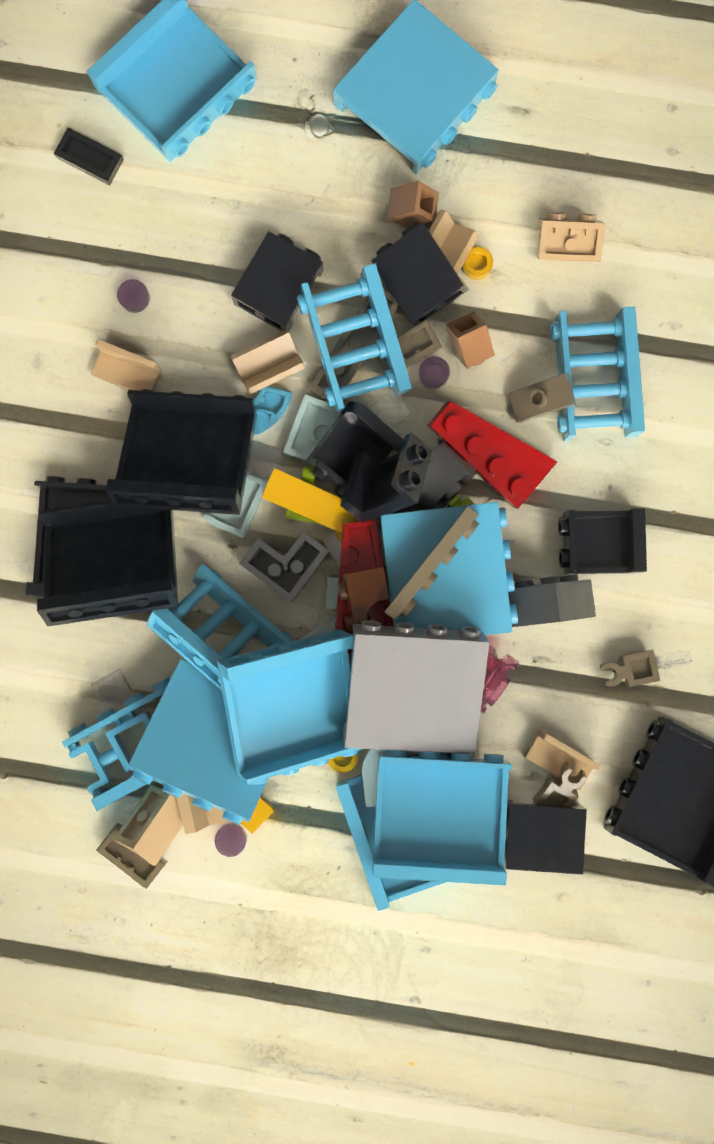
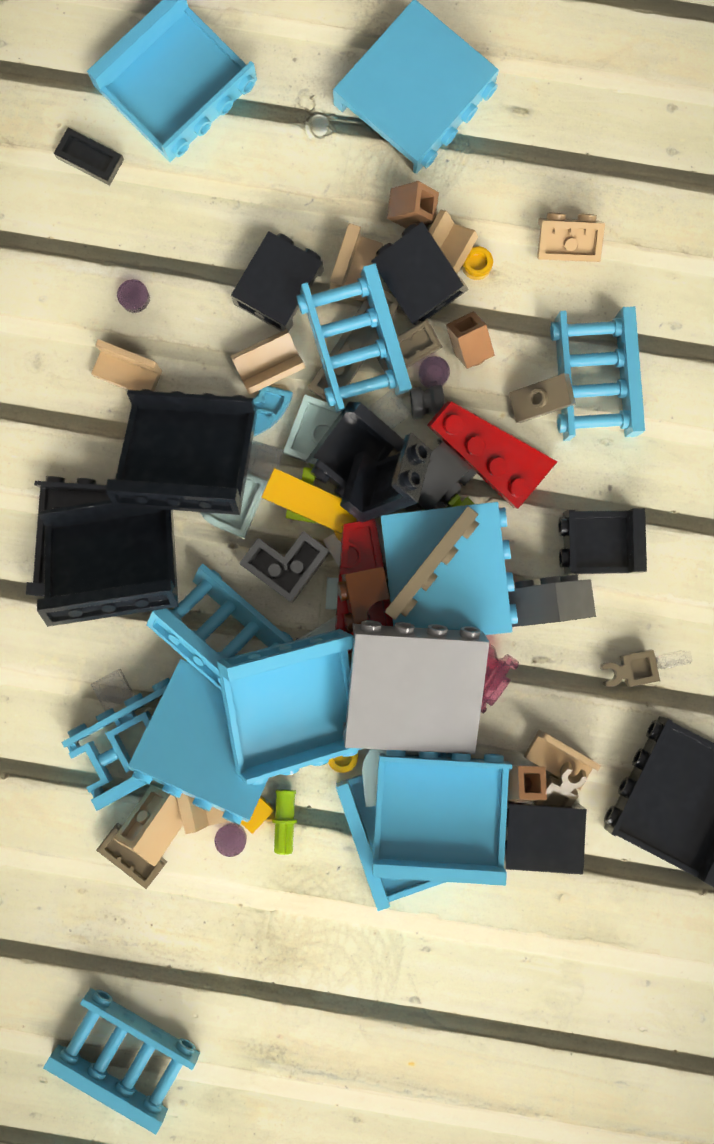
none -> medium azure fence [43,988,200,1135]
none -> lime axle [272,789,297,855]
none -> tan panel [329,223,383,302]
none -> dark grey wheel [410,385,444,419]
none -> medium nougat brick [507,766,547,801]

